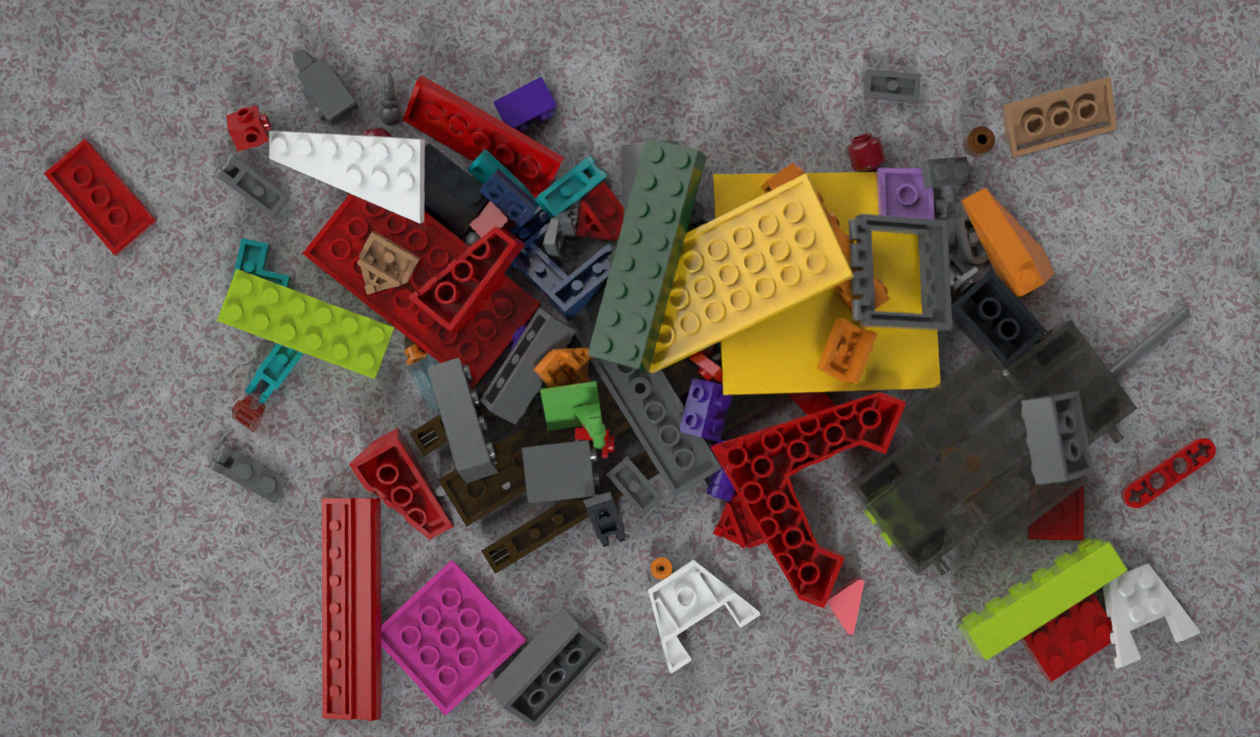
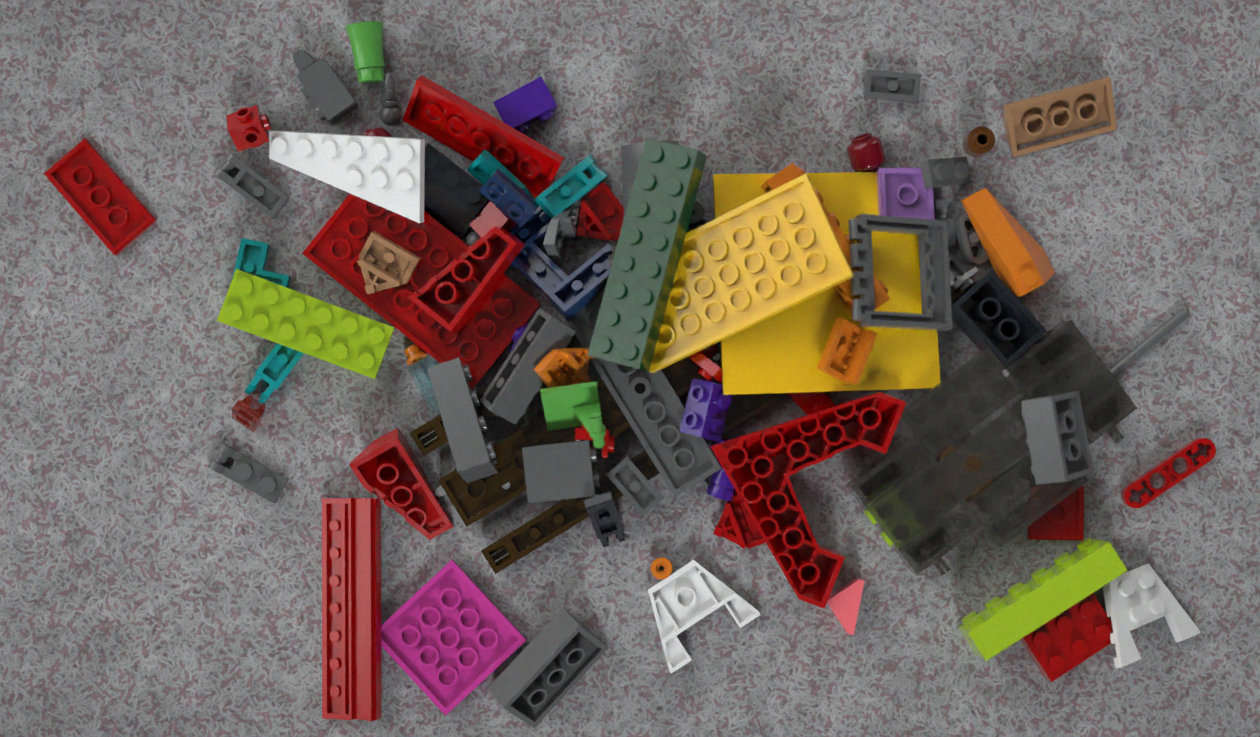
none -> bright green plant [345,21,385,83]

